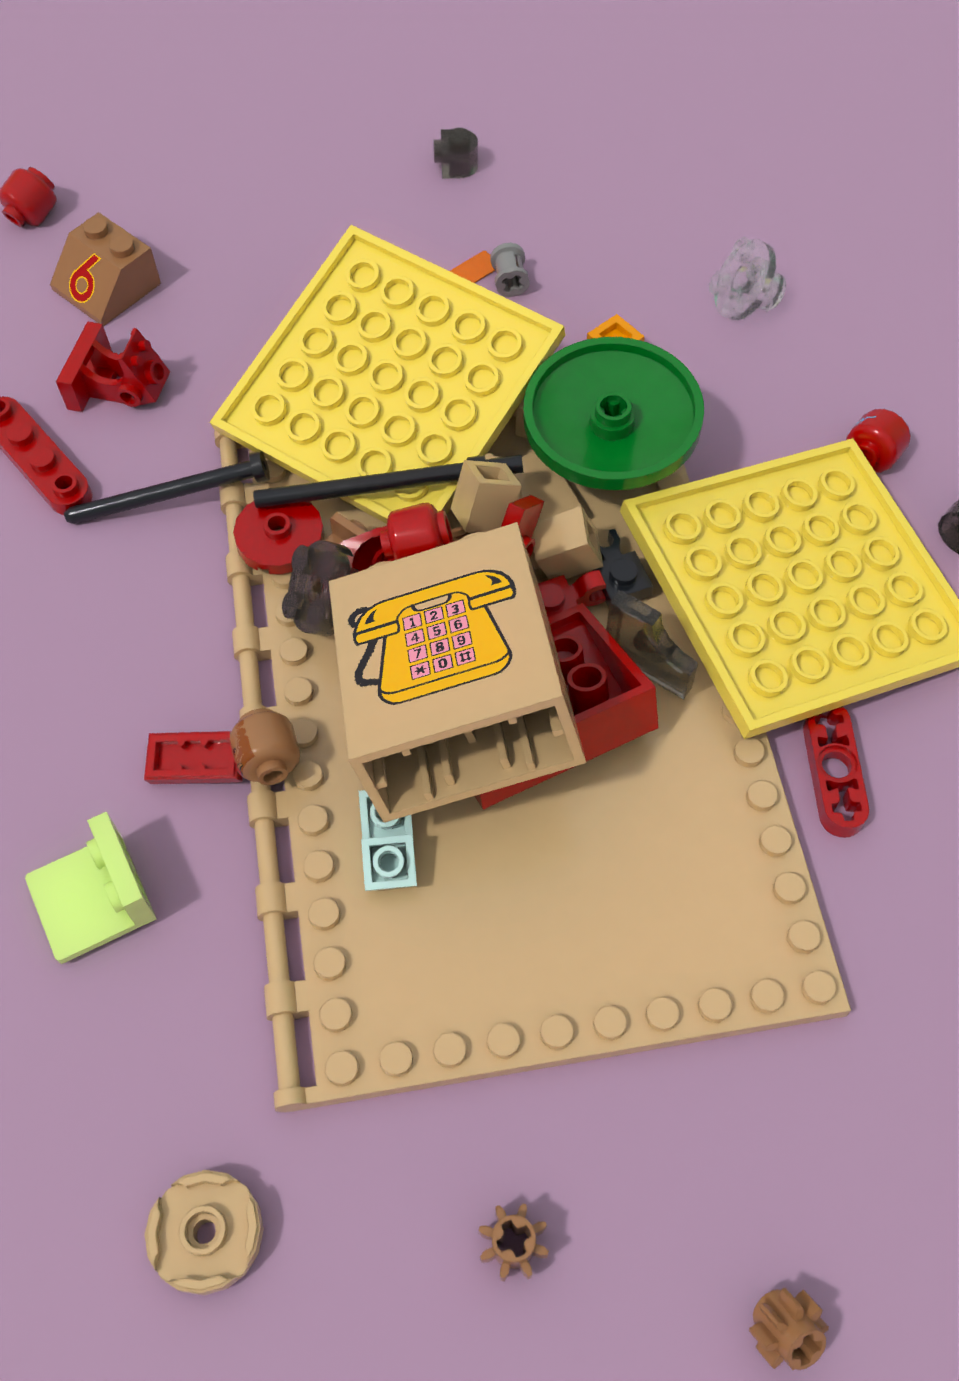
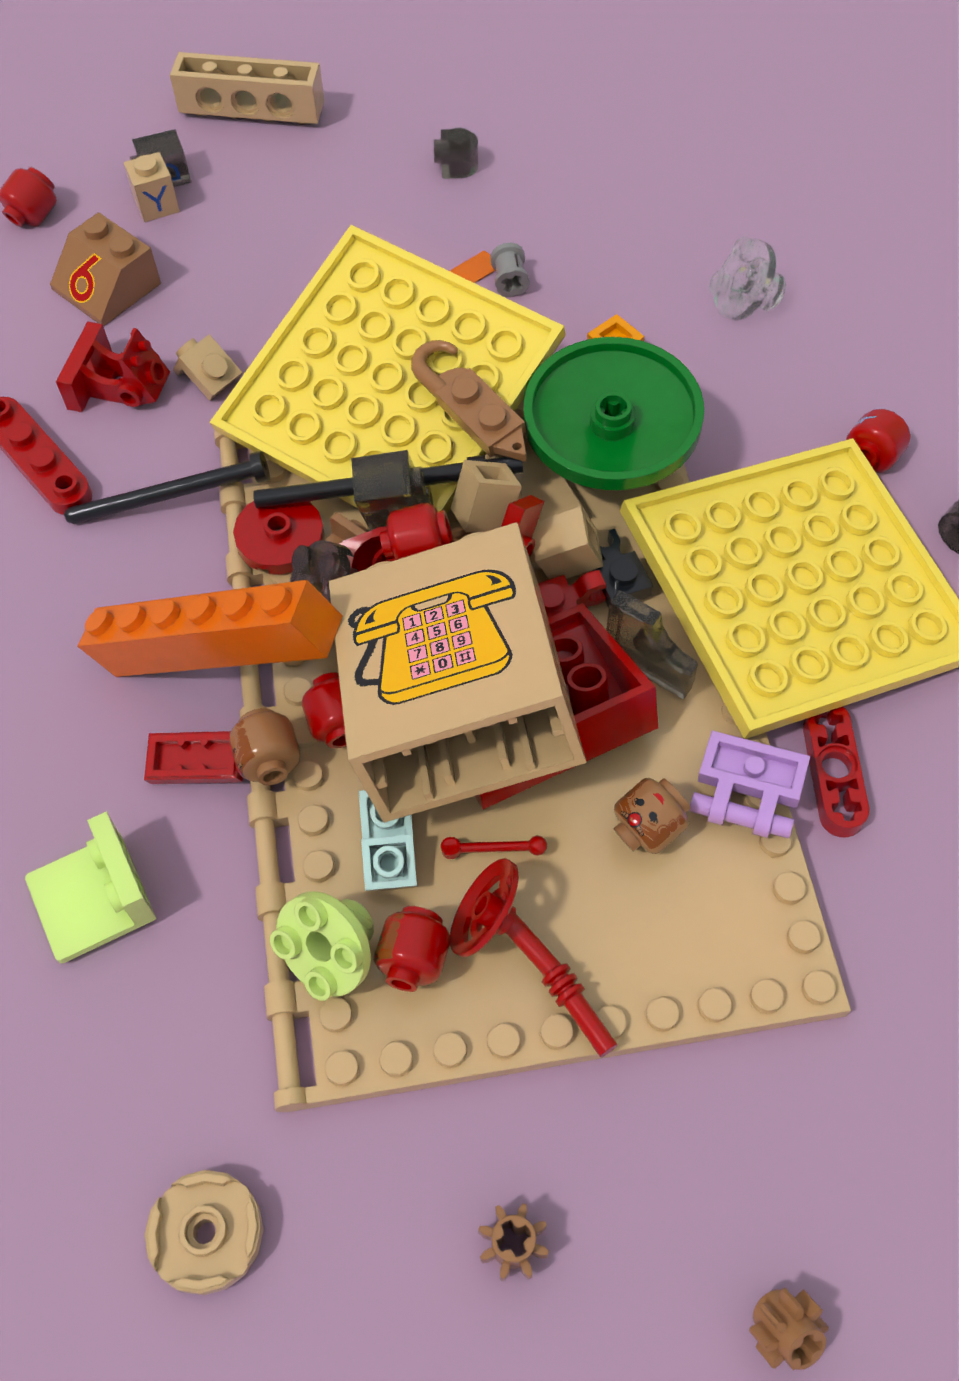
none -> orange brick [77,580,343,677]
none -> tan brick [123,152,180,222]
none -> clear smoke brick [130,129,191,187]
none -> tan brick [170,52,324,124]
none -> tan bracket [173,334,242,401]
none -> yellowish green plate [270,891,374,1001]
none -> red head [302,672,347,748]
none -> clear smoke brick [351,450,434,531]
none -> red head [373,906,451,992]
none -> medium nougat plate [411,340,527,462]
none -> red hinge [440,835,548,859]
none -> red dish [450,858,618,1058]
none -> medium nougat head [613,778,691,854]
none -> lavender plate [689,730,811,839]

